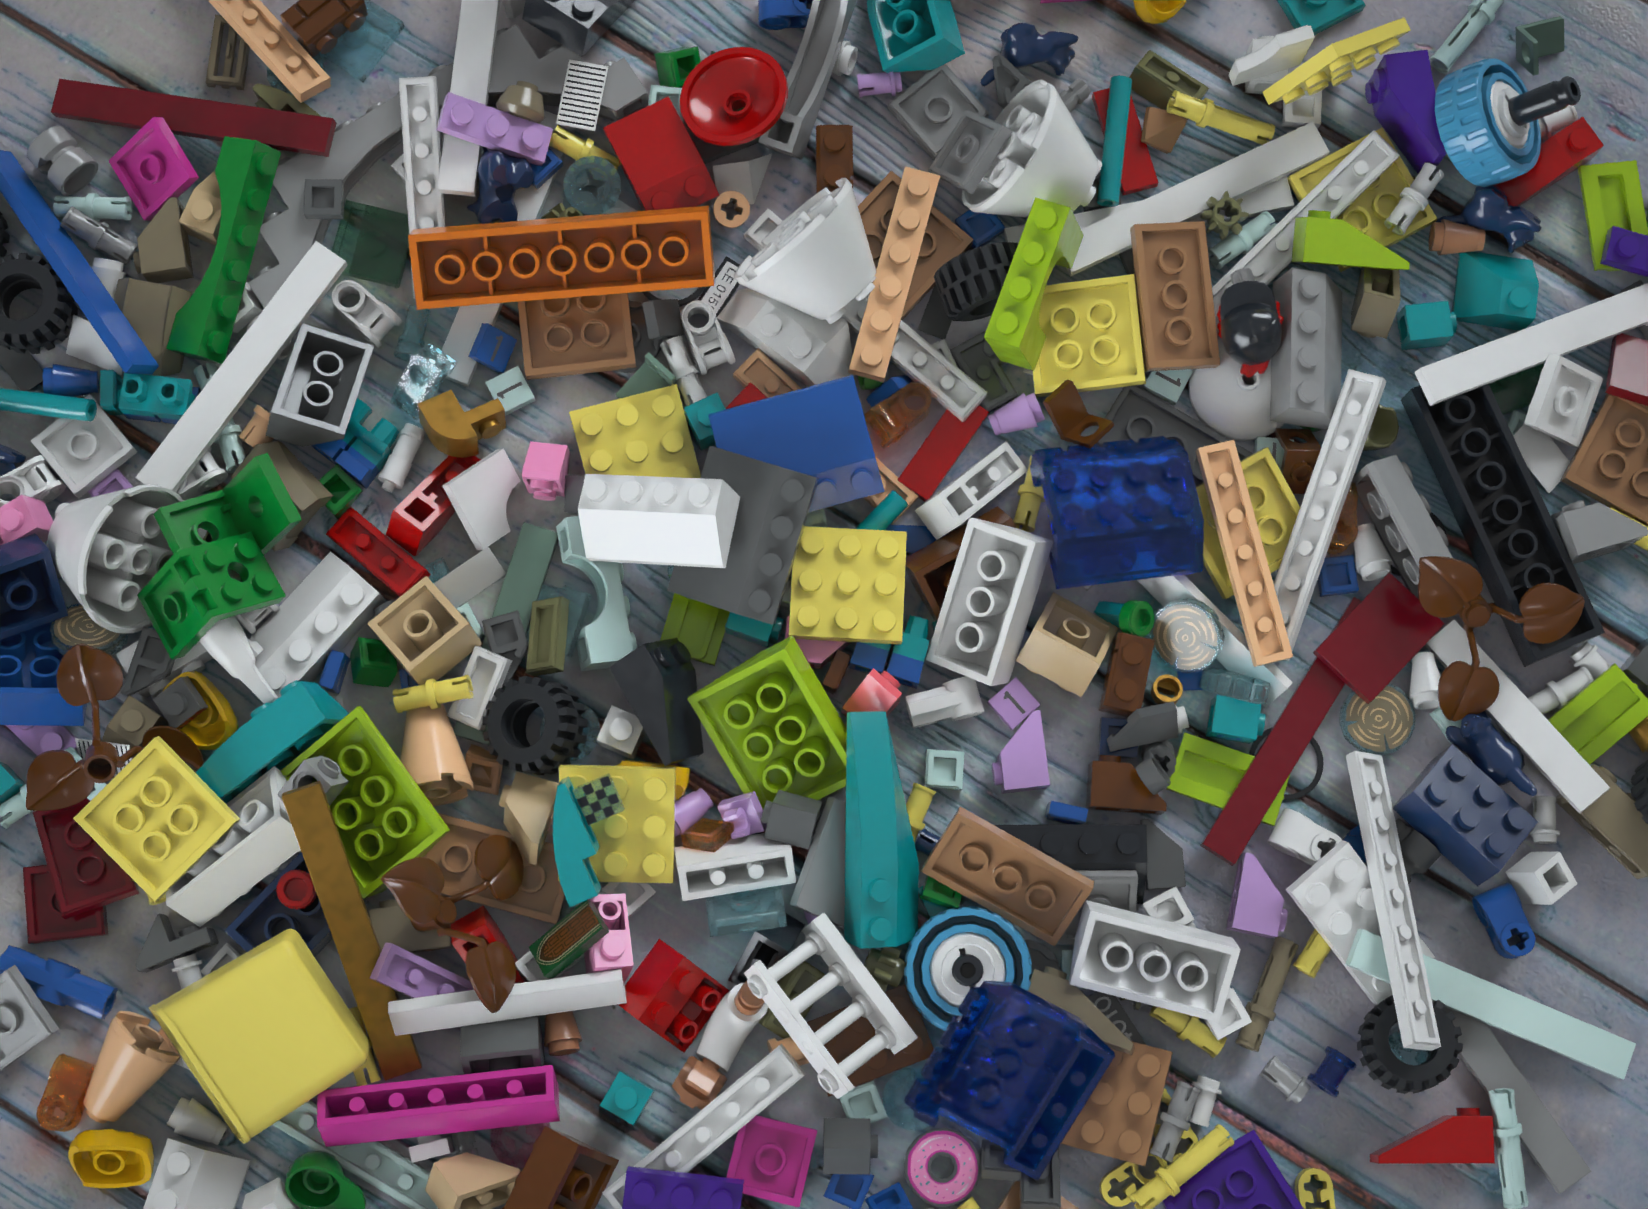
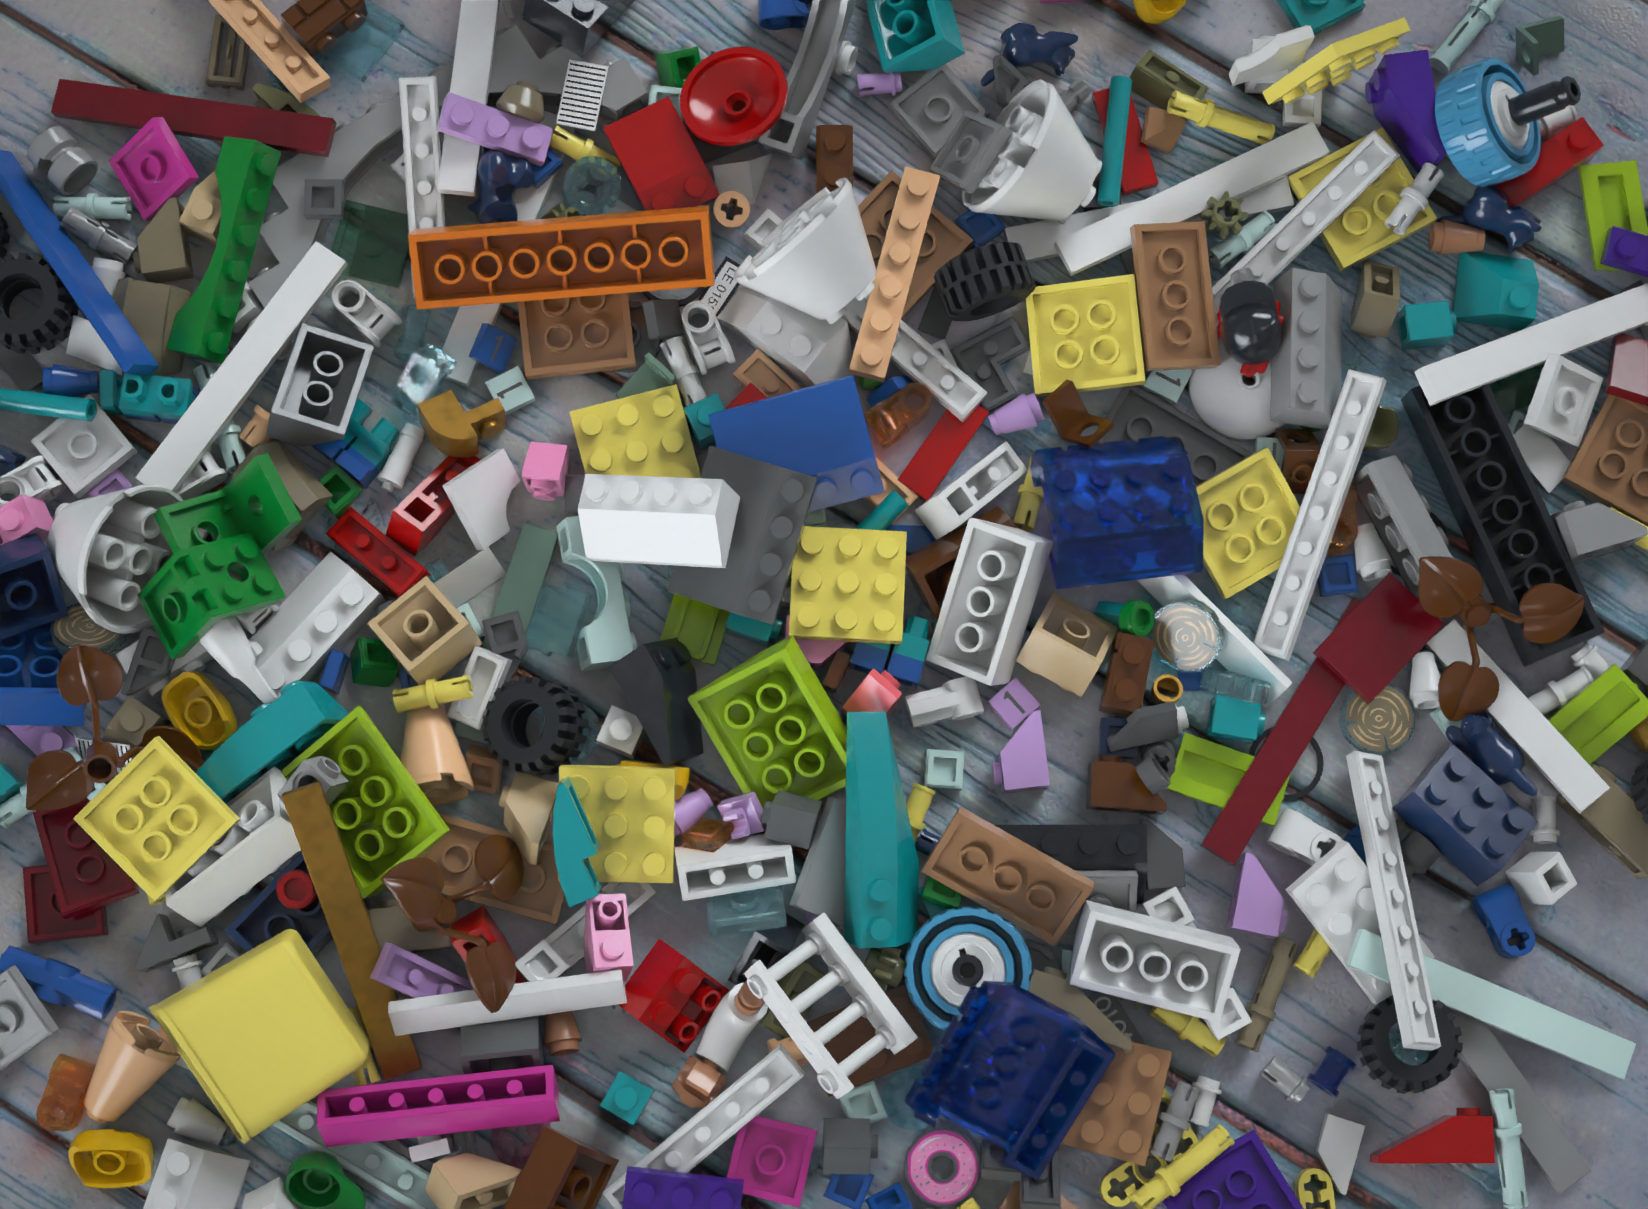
dark grey plate [153,676,209,729] -> none
olive tile [526,596,570,677] -> none
tile [529,900,610,979] -> none
tile [573,773,625,826] -> none
lime arch [984,197,1084,371] -> none
blue tile [1045,801,1088,825] -> none
light nougat plate [1195,440,1293,667] -> none
lime slope [1291,210,1410,270] -> none
none -> white tile [1315,1113,1365,1195]

